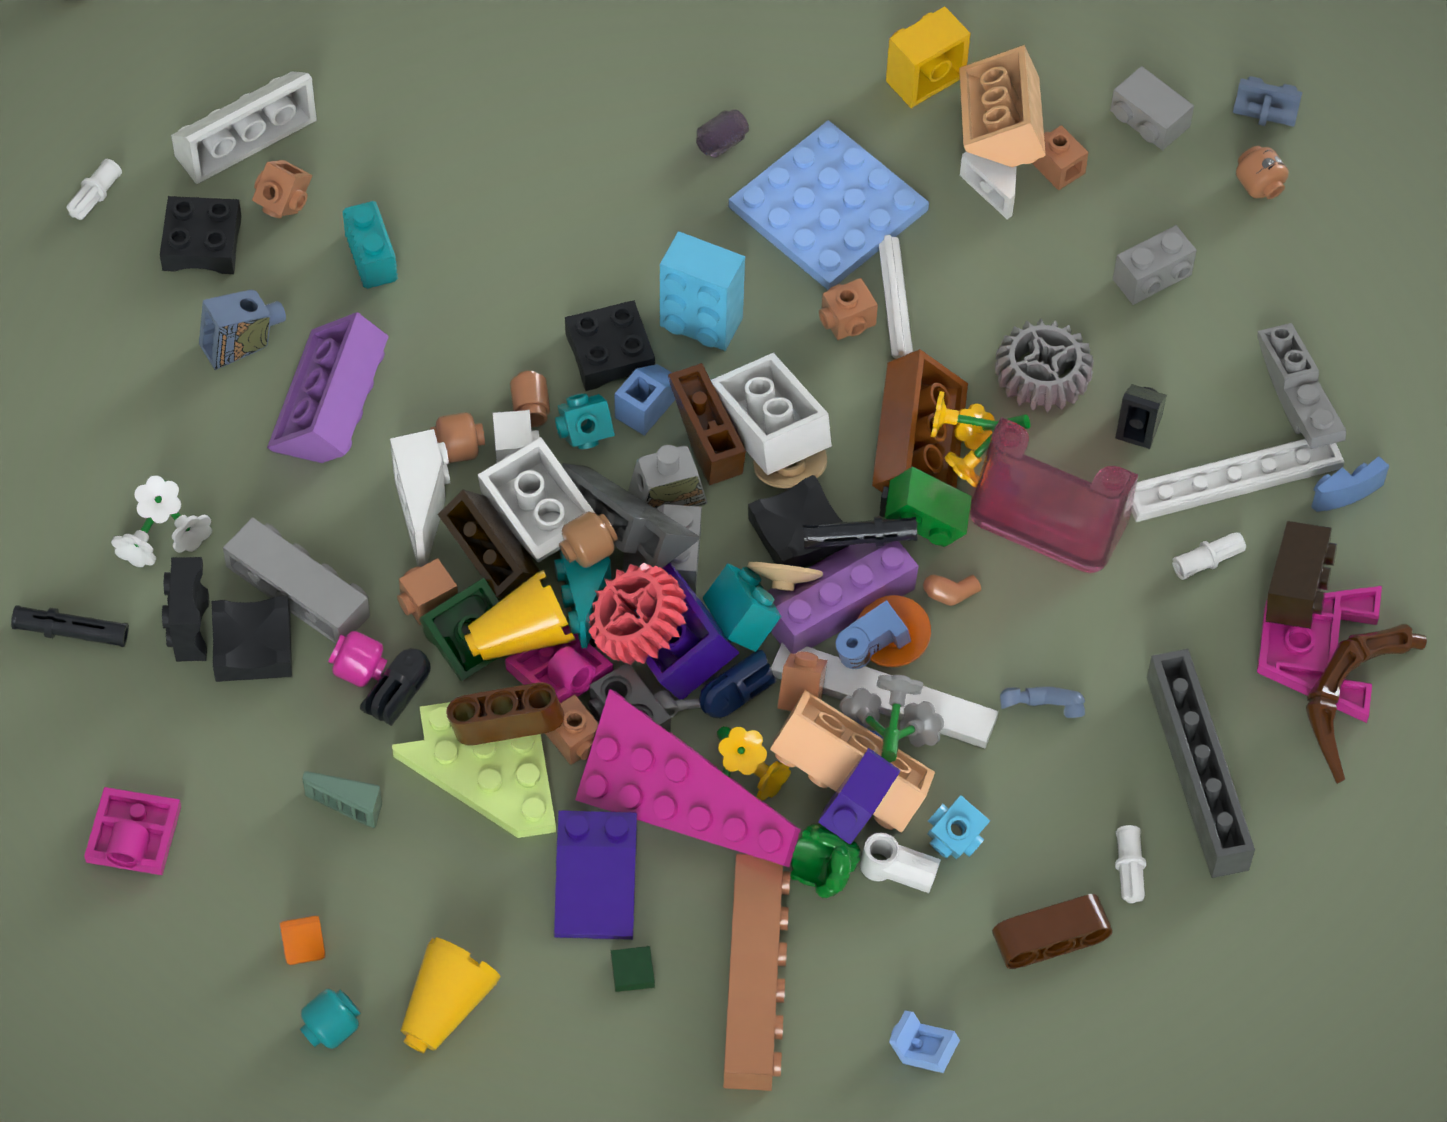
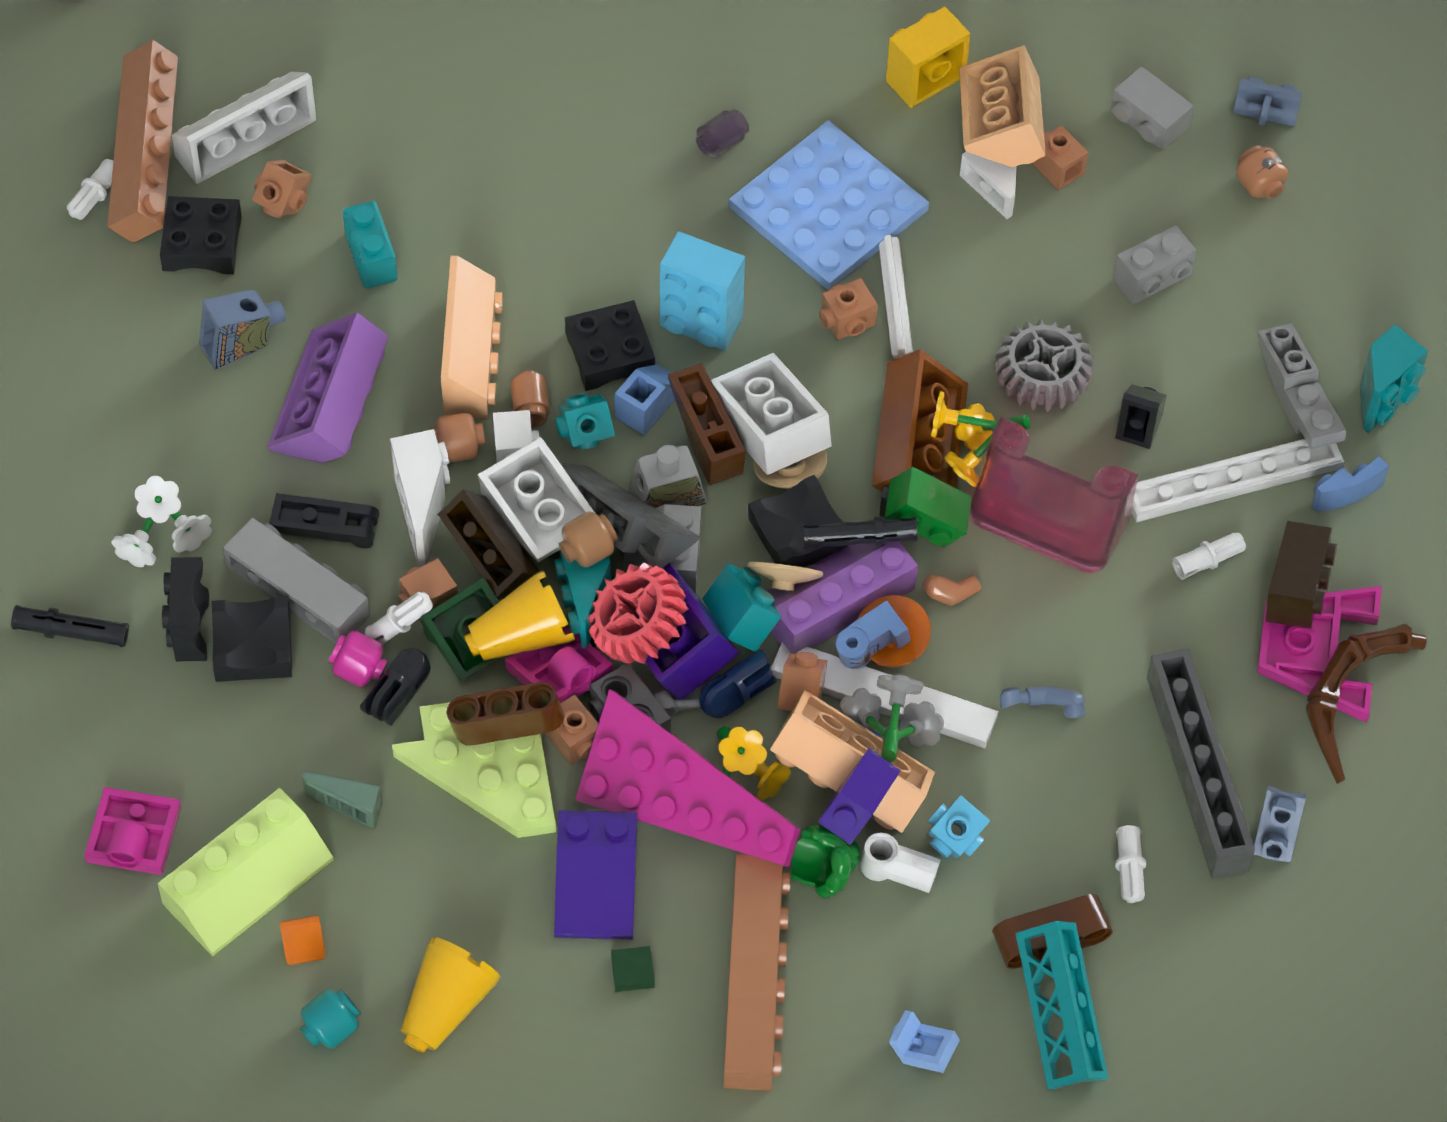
none -> nougat brick [107,40,178,243]
none -> yellowish green slope [158,788,334,957]
none -> black plate [269,493,380,548]
none -> white axle [365,592,433,645]
none -> light nougat slope [441,255,503,419]
none -> teal fence [1016,921,1109,1090]
none -> sand blue hips [1254,786,1306,863]
none -> teal slope [1360,325,1428,433]

